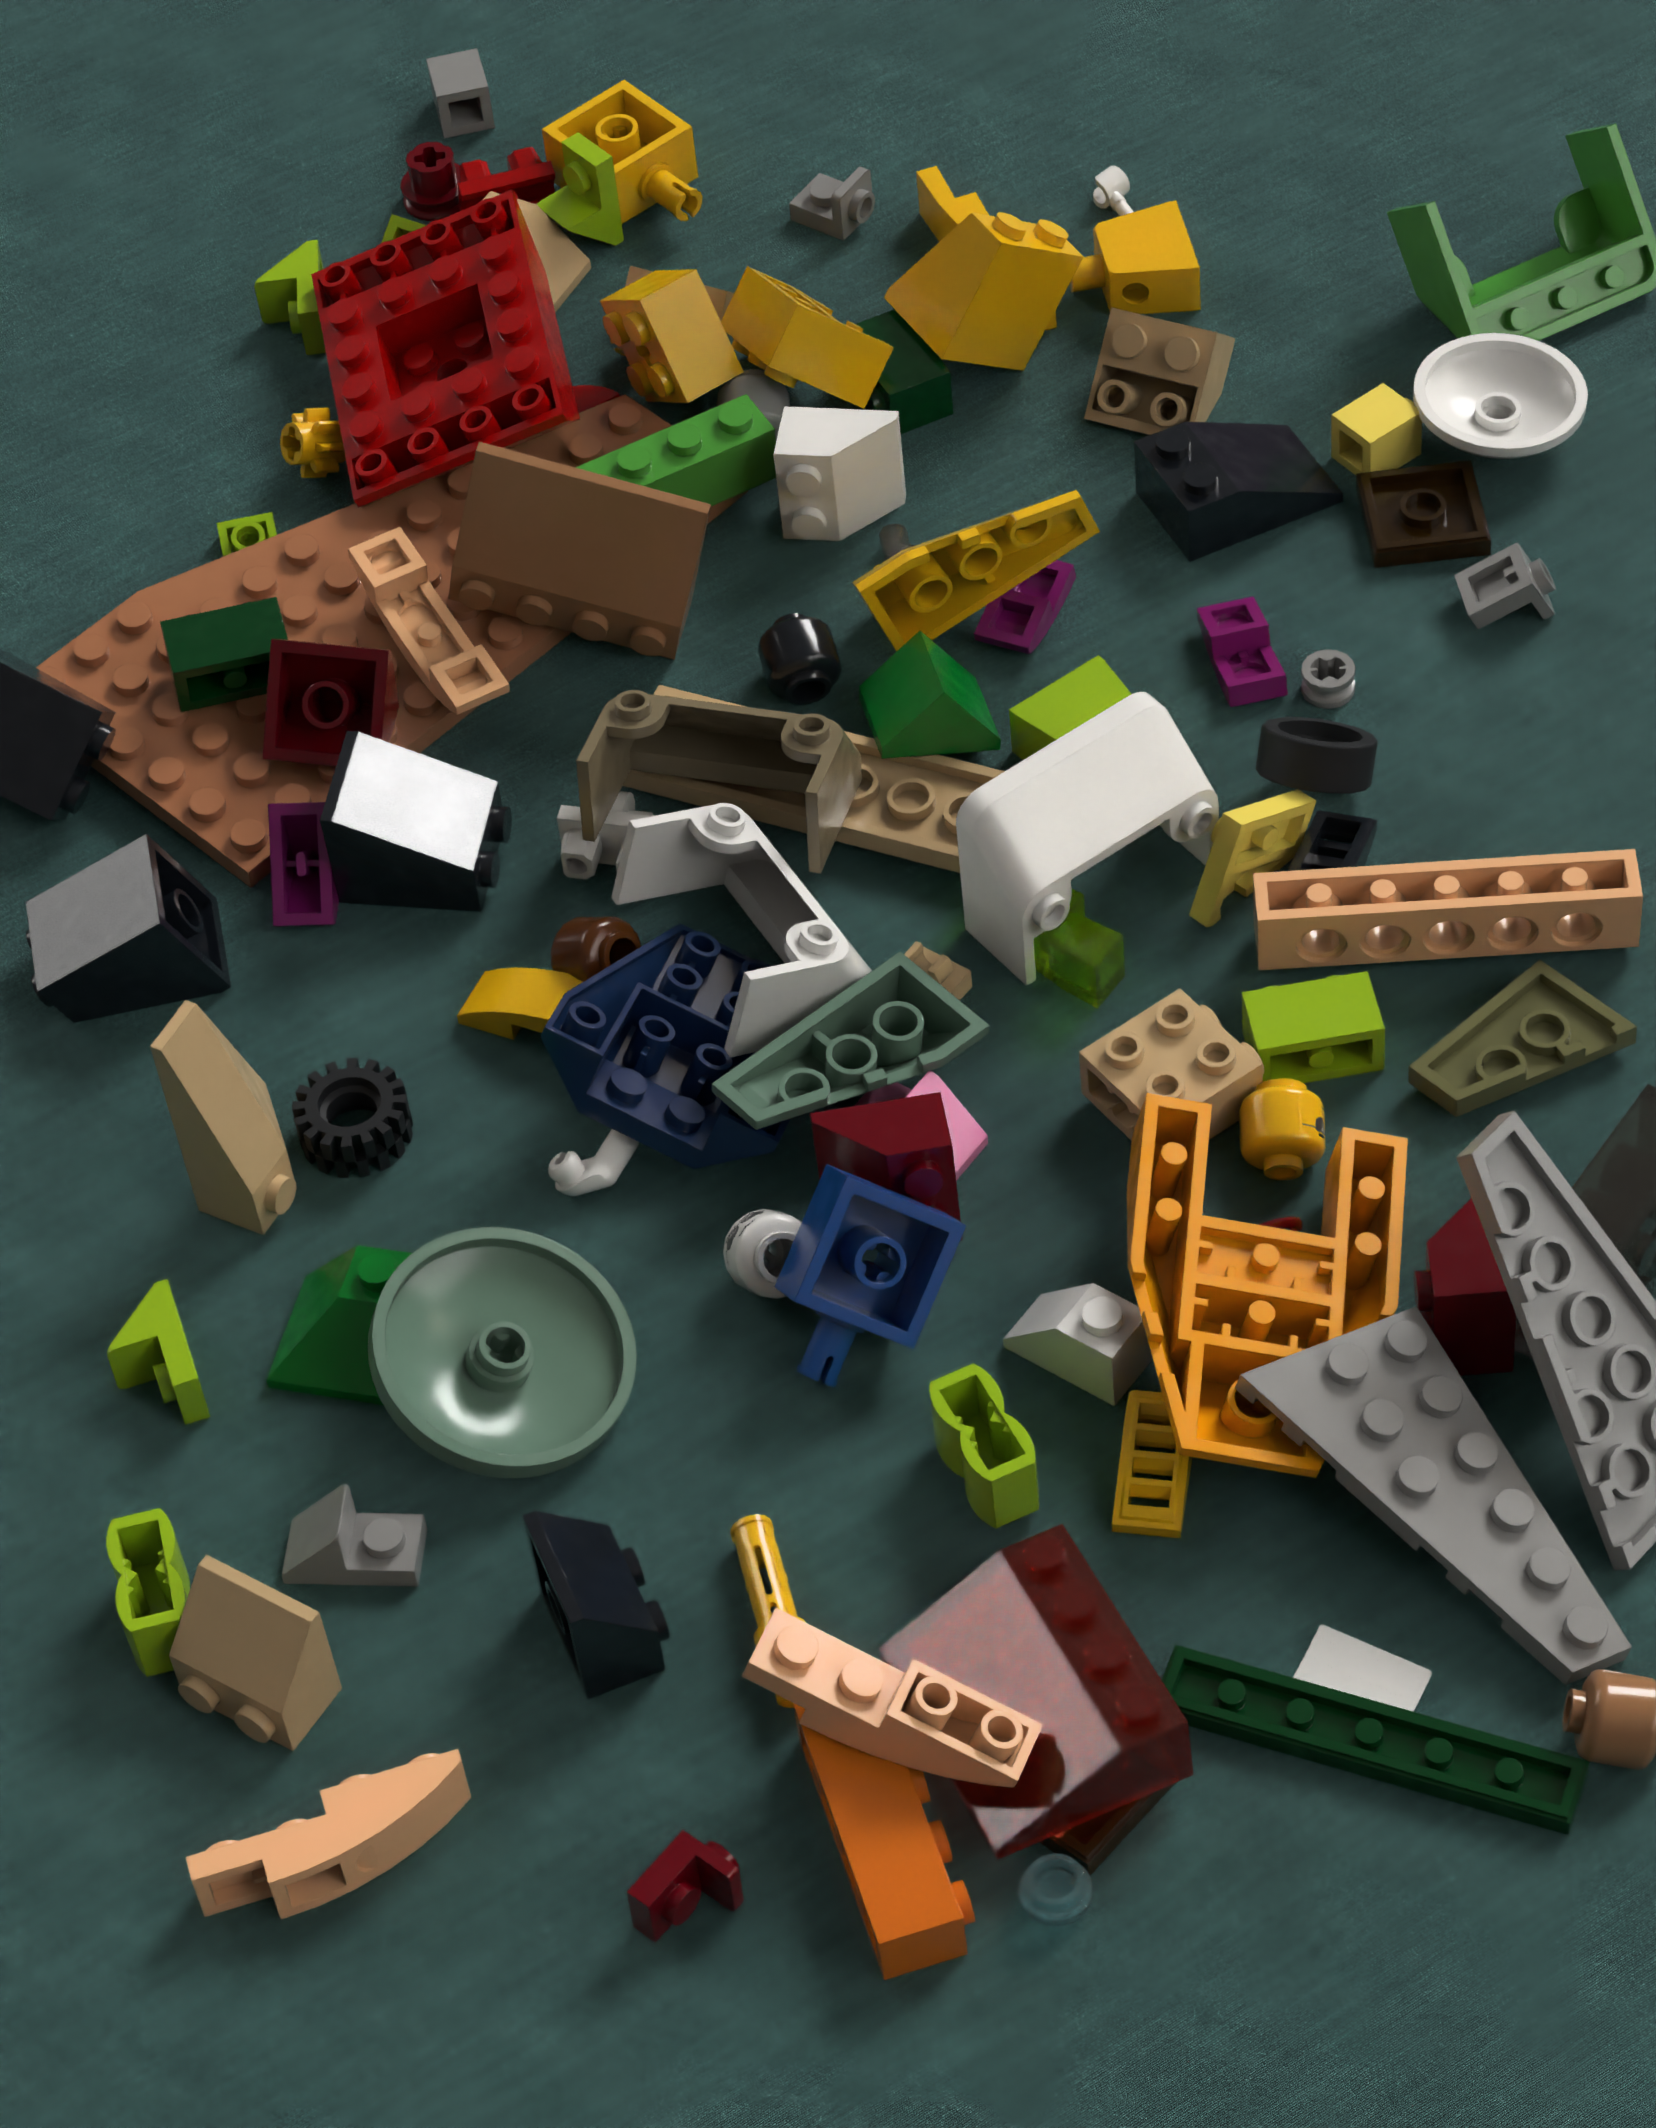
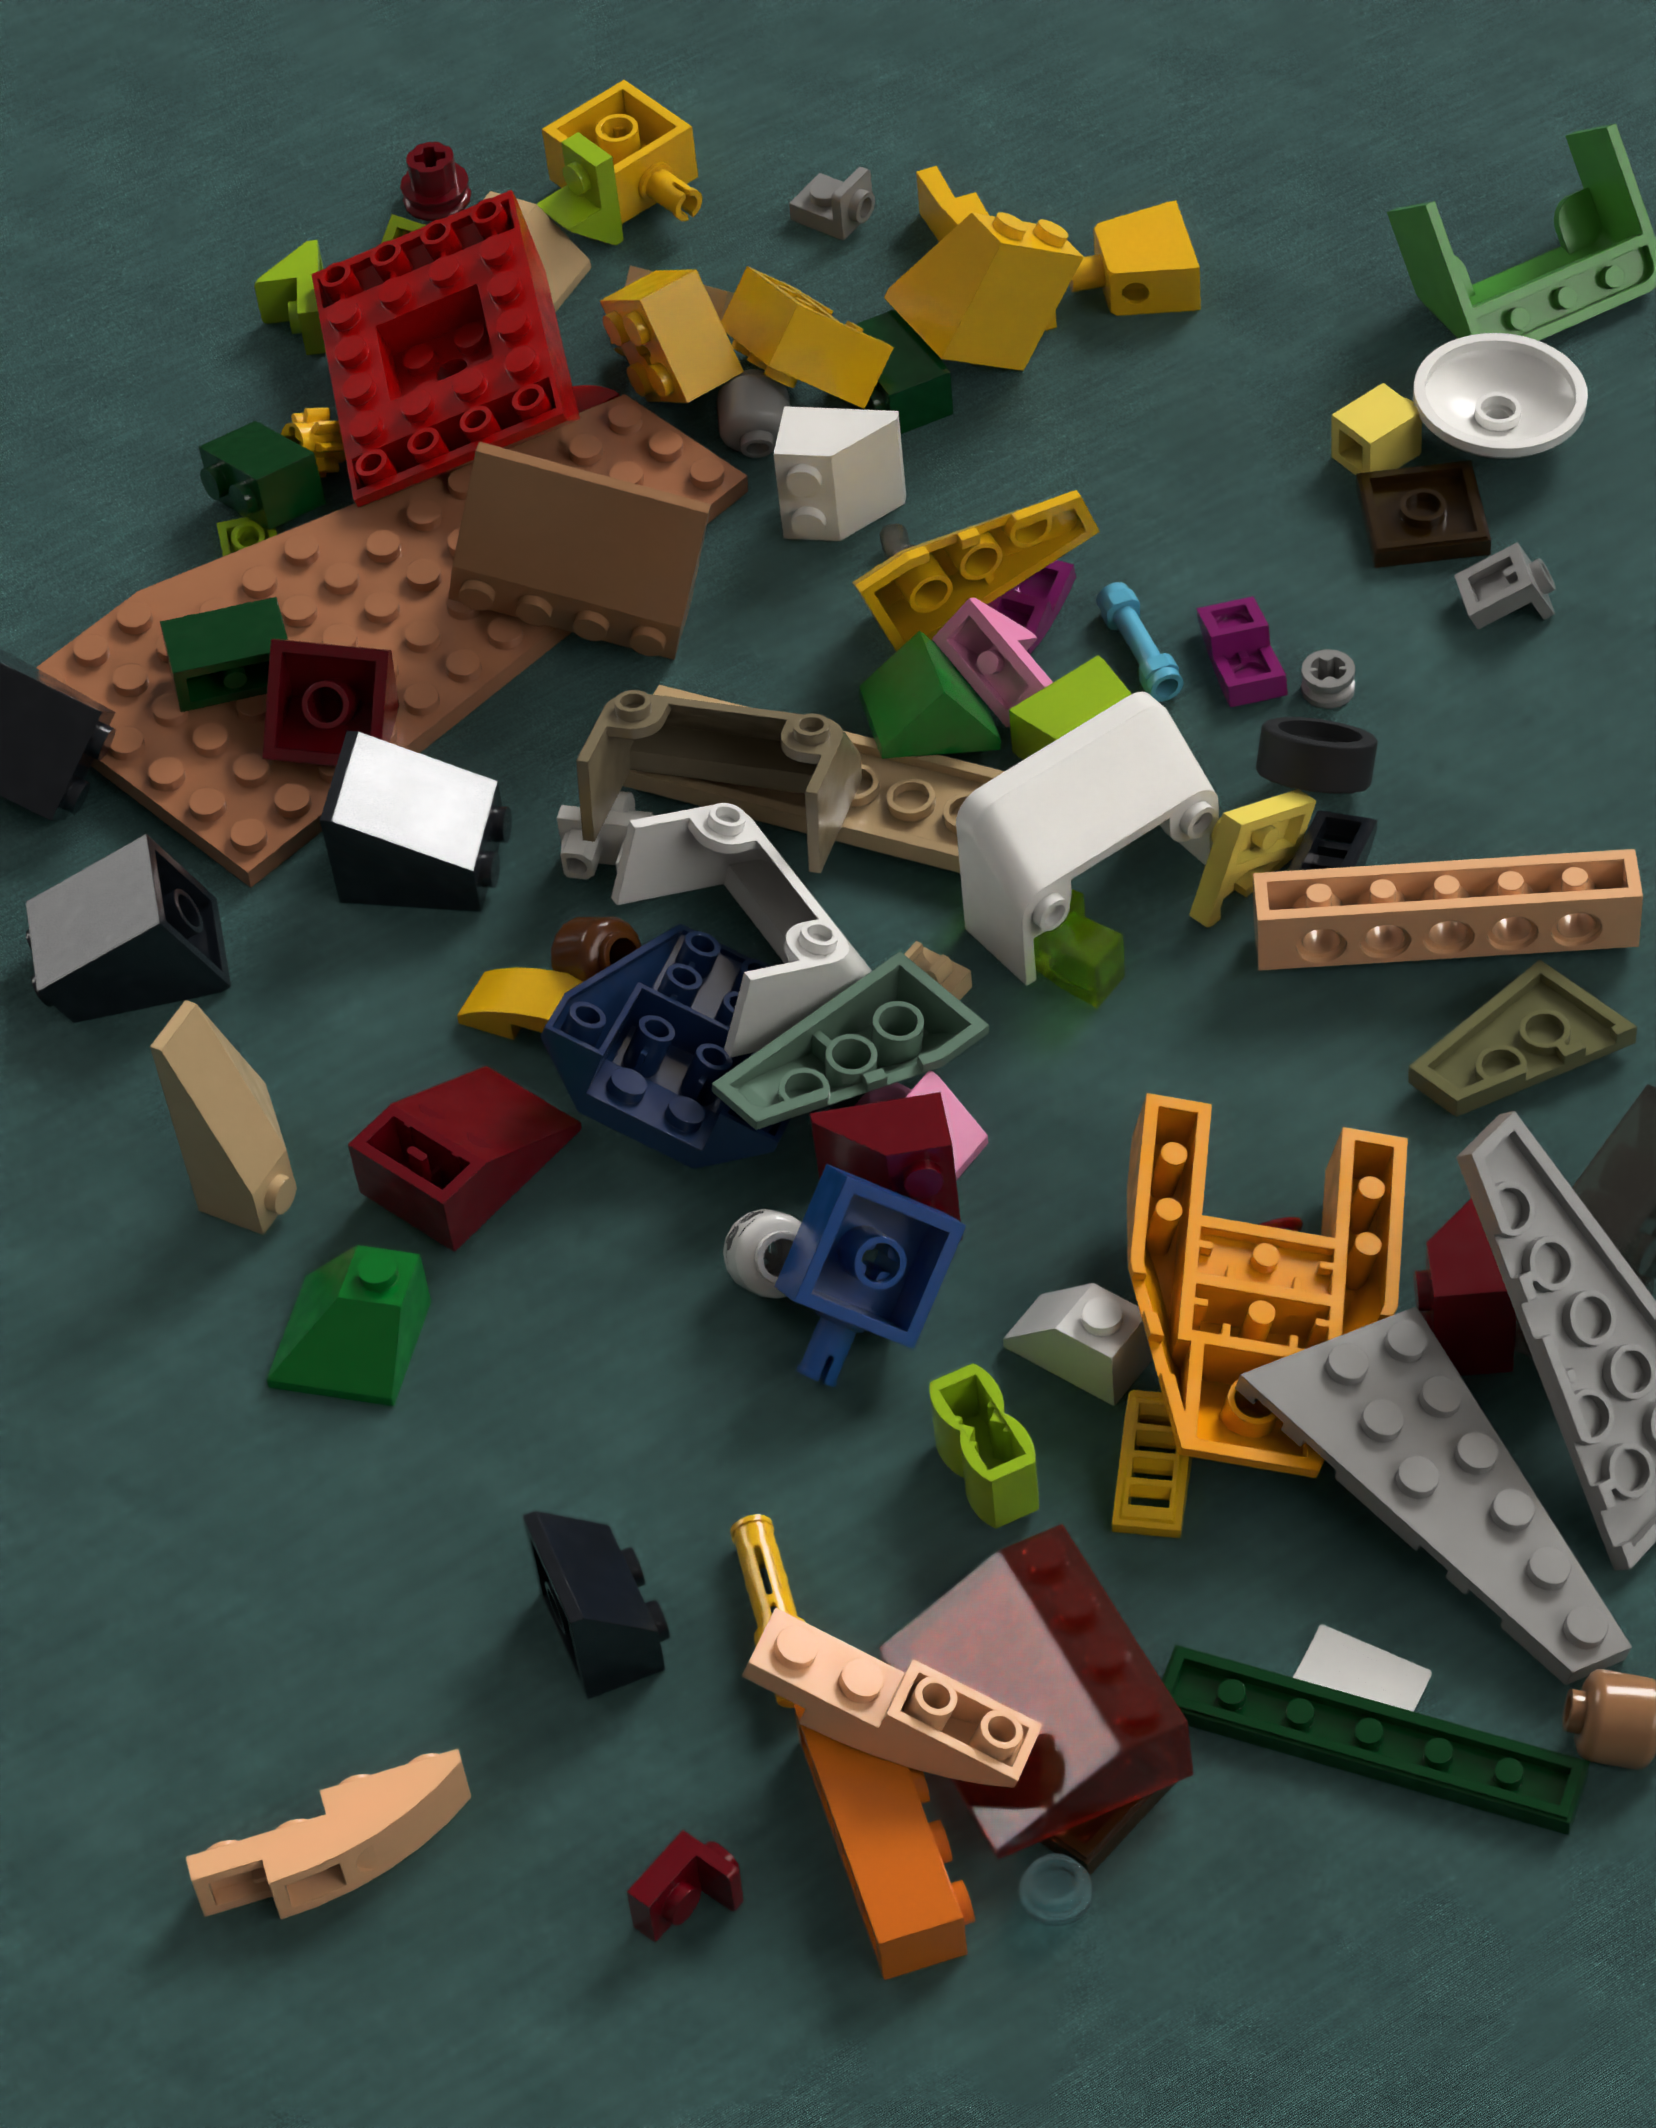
lime brick [106,1508,190,1677] -> none
lime slope [107,1279,211,1425] -> none
tan slope [169,1554,342,1751] -> none
magenta slope [268,802,339,926] -> none
light grey slope [282,1484,428,1587] -> none
black tyre [292,1058,414,1179] -> none
light nougat slope [348,527,510,715] -> none
sand green dish [368,1227,637,1478] -> none
light grey brick [426,48,495,138] -> none
red hips [457,147,555,211] -> none
white arm [548,1129,639,1197] -> none
bright green brick [575,394,776,506] -> none
black head [758,613,842,705] -> none
tan brick [1079,988,1264,1141] -> none
tan slope [1084,307,1236,435] -> none
white hand [1093,166,1134,216] -> none
black slope [1134,422,1343,562] -> none
yellow head [1239,1078,1326,1180] -> none
lime brick [1242,971,1385,1083] -> none
none -> dark green brick [199,421,326,530]
none -> dark red slope [348,1065,582,1252]
none -> bright pink slope [932,597,1053,727]
none -> medium azure bar [1096,582,1184,702]

